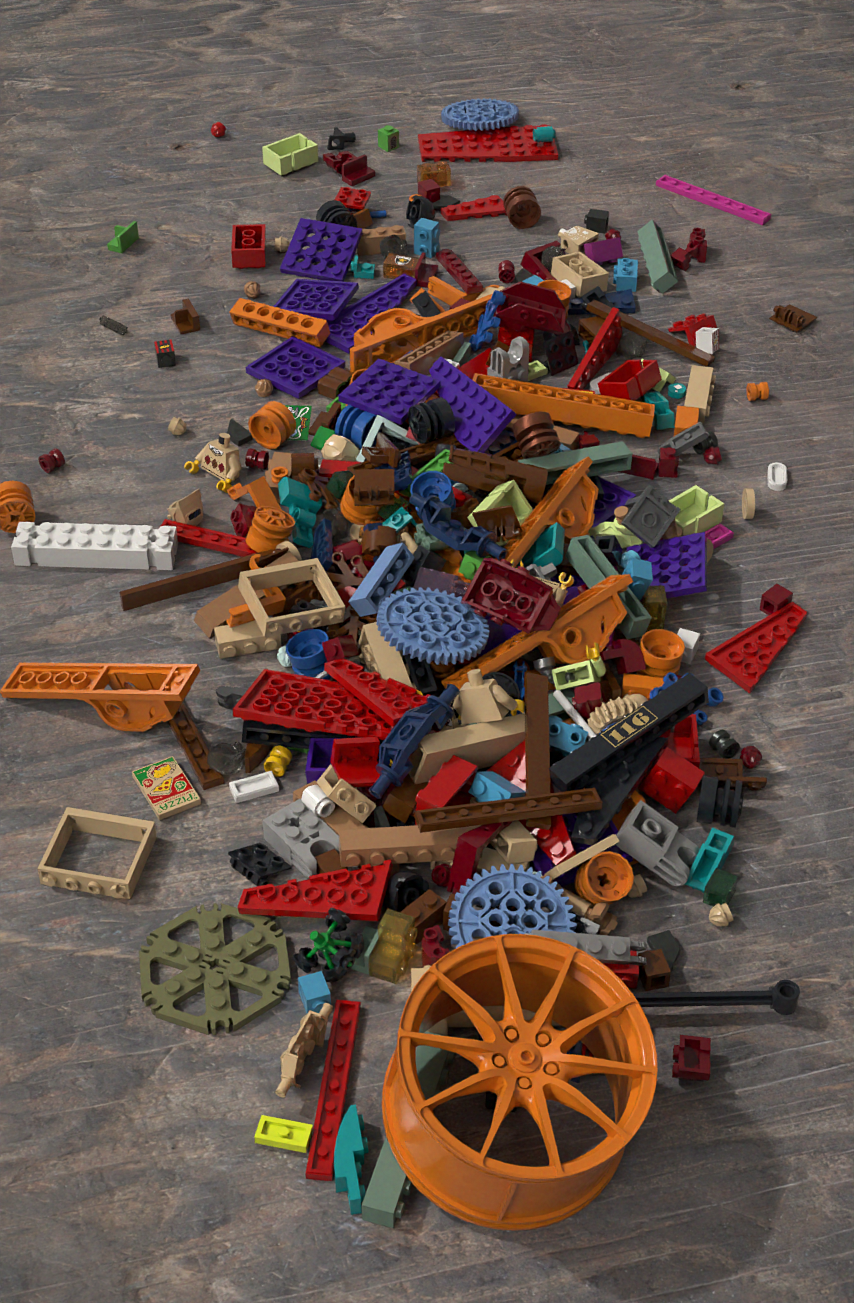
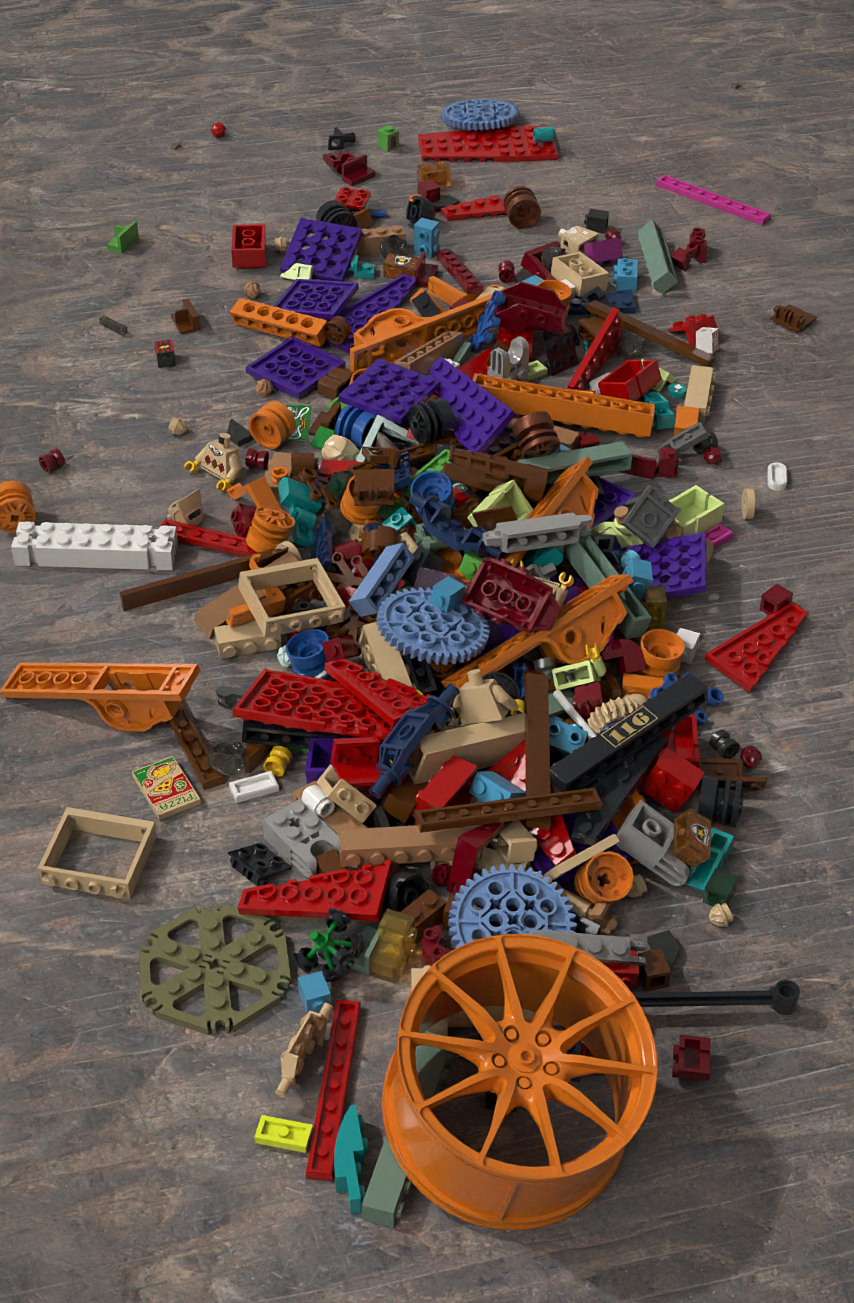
yellowish green piece [262,133,318,175] -> none
orange wheel [746,382,769,401] -> none
none -> yellowish green tile [280,263,314,280]
none -> reddish brown wheel [324,316,352,345]
none -> dark azure brick [430,576,465,613]
none -> light grey hinge [482,512,593,553]
none -> clear orange brick [673,808,711,868]

